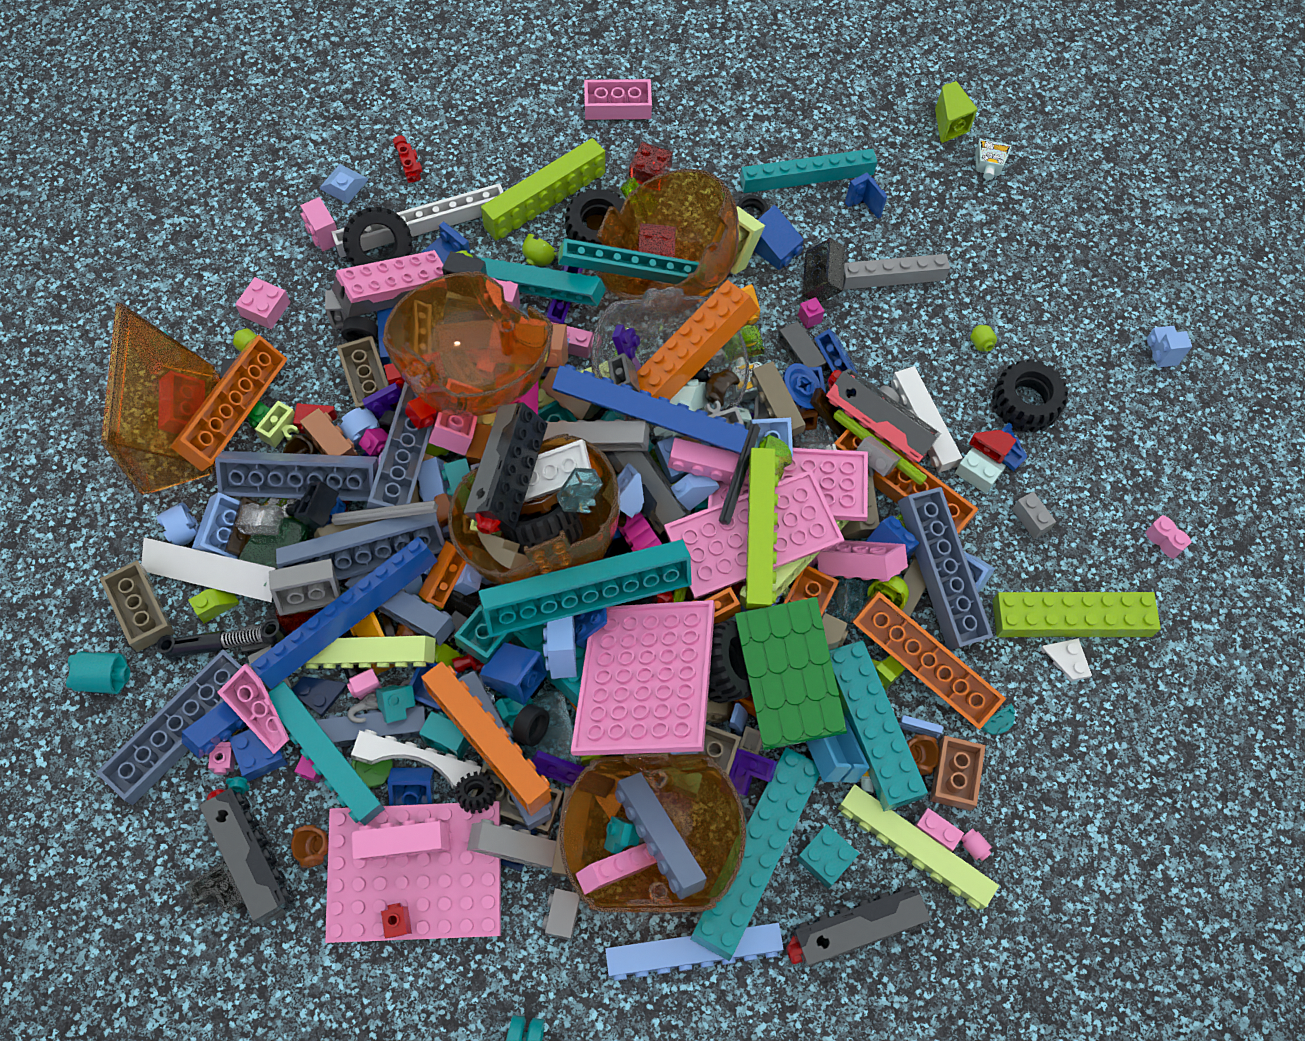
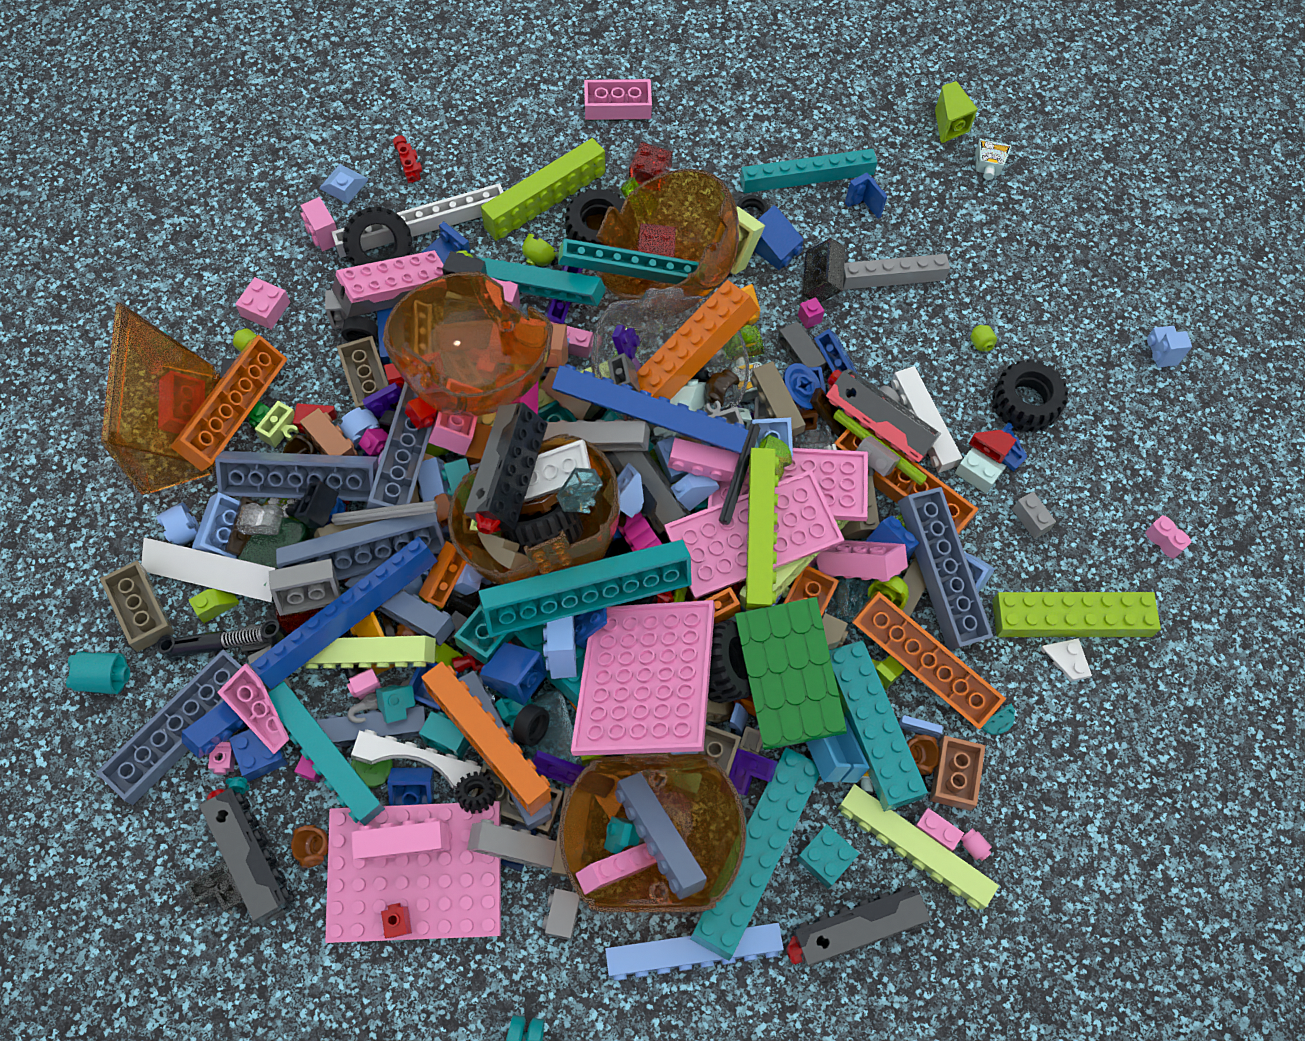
dark blue wing [292,676,348,717] -> none

